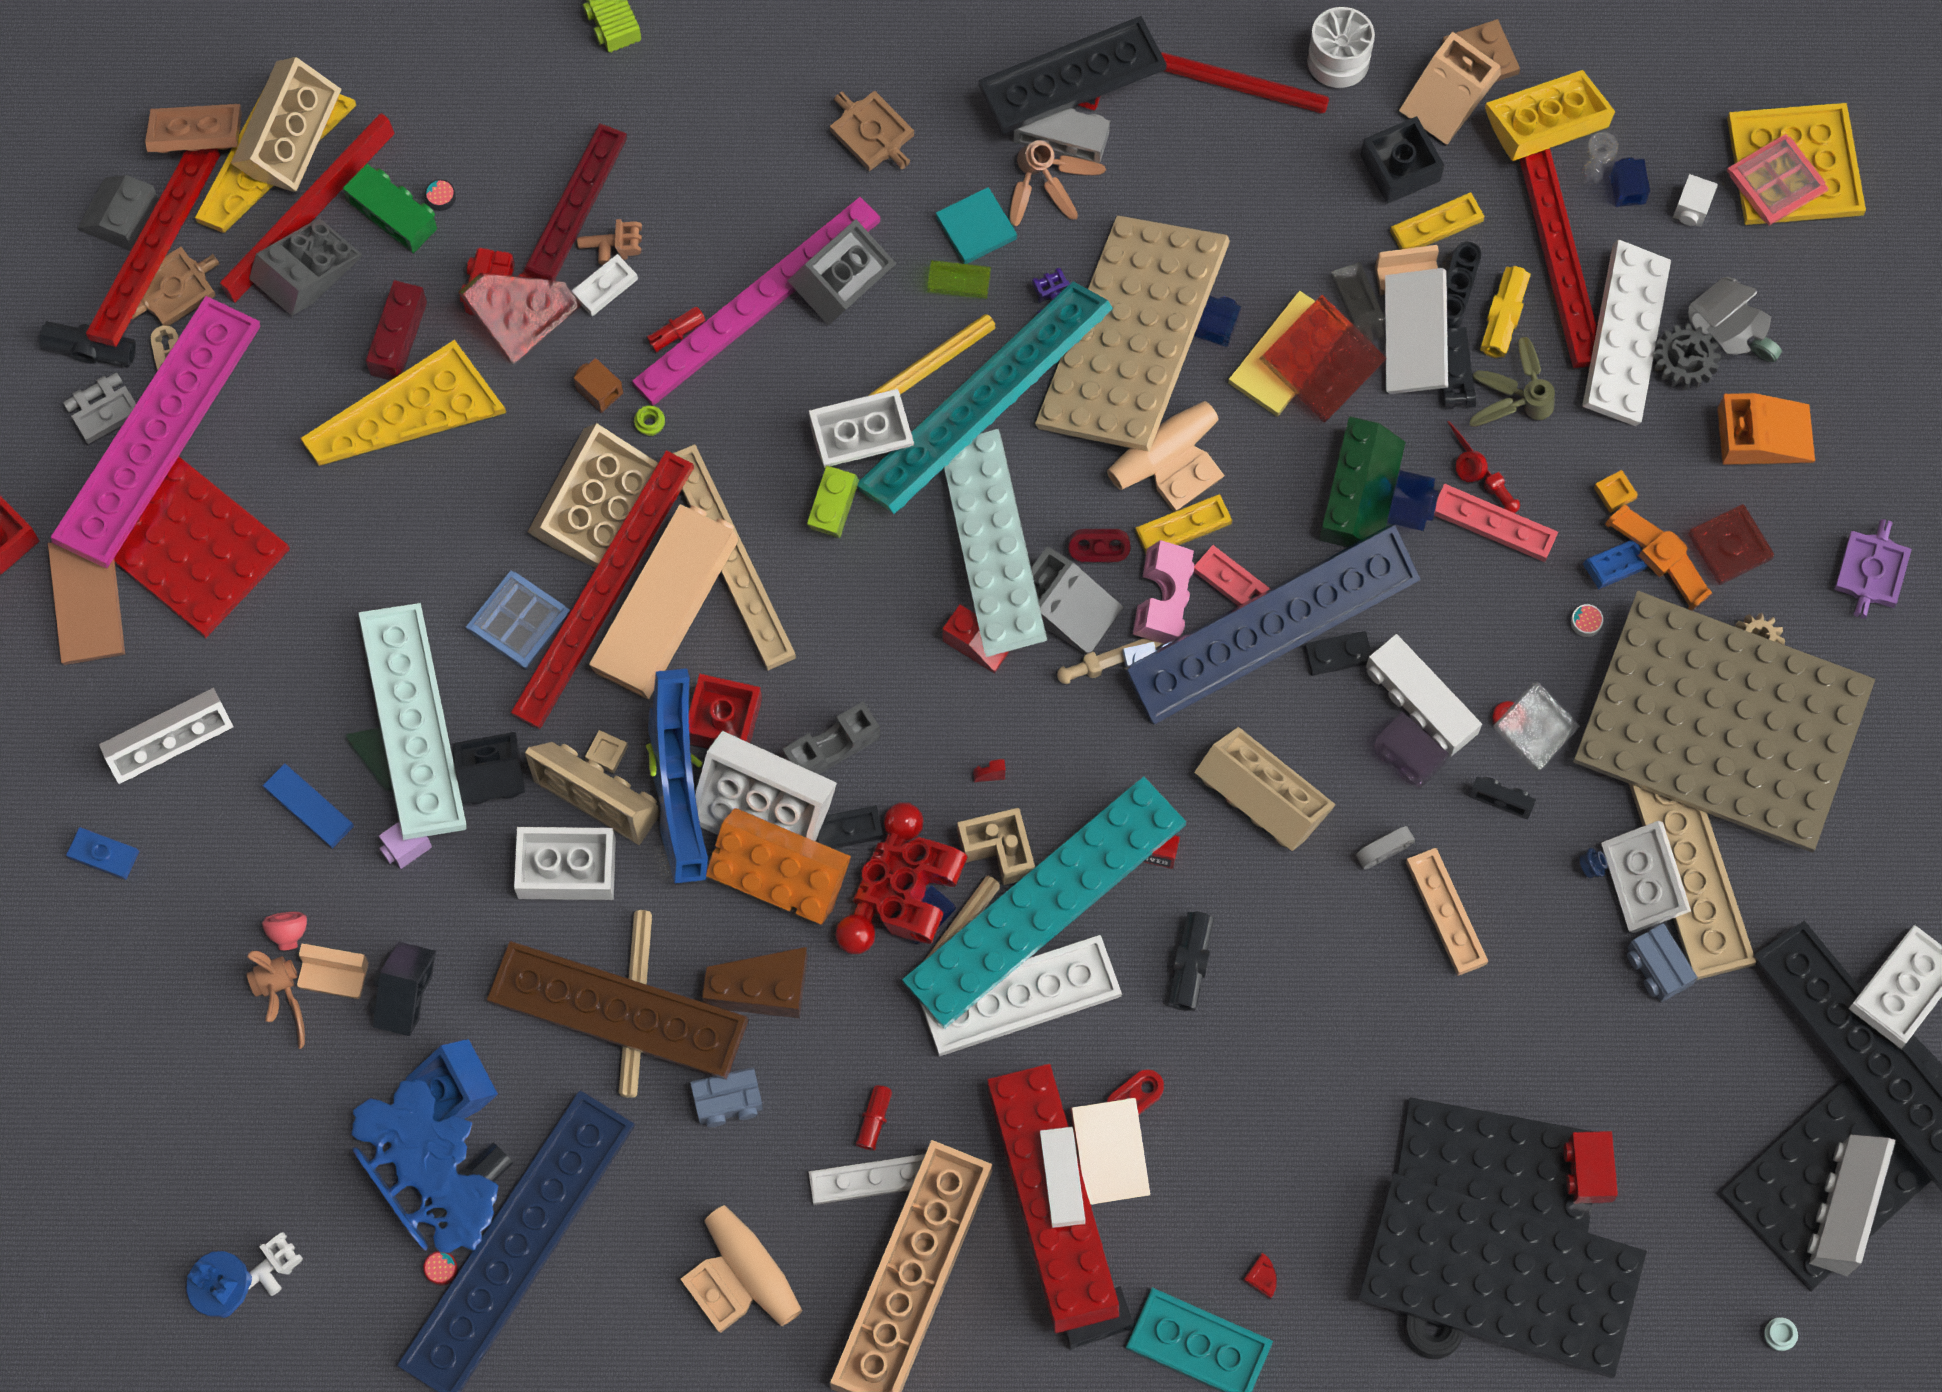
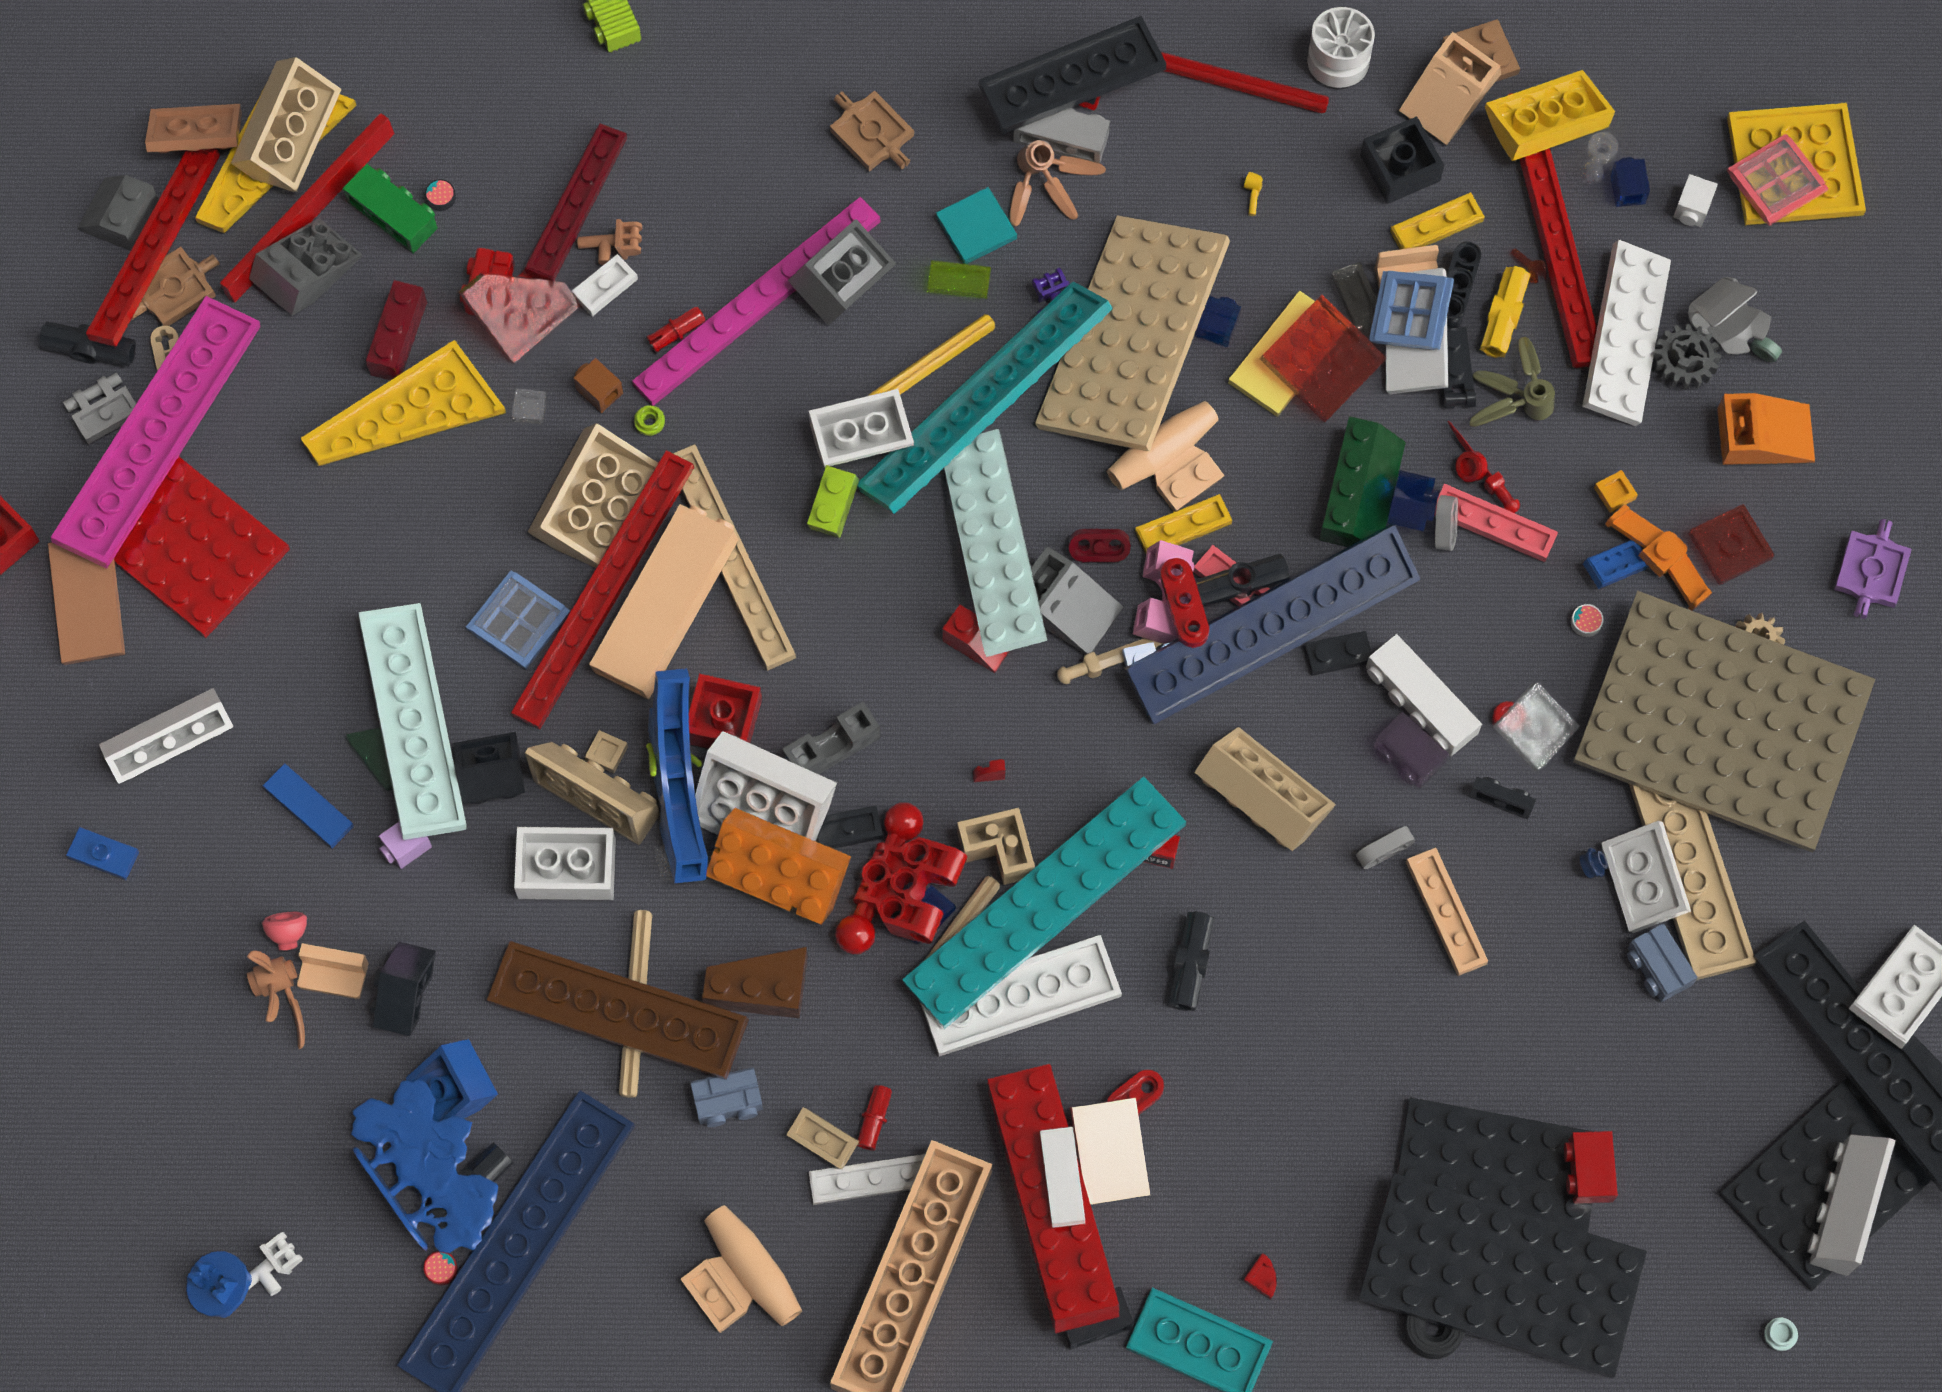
none -> clear plate [511,389,547,424]
none -> tan plate [787,1107,859,1169]
none -> red plate [1160,558,1209,648]
none -> black piece [1195,553,1290,607]
none -> yellow hand [1244,172,1263,216]
none -> medium blue piece [1369,271,1454,350]
none -> light grey beam [1435,495,1458,551]
none -> clear red hand [1511,248,1546,284]

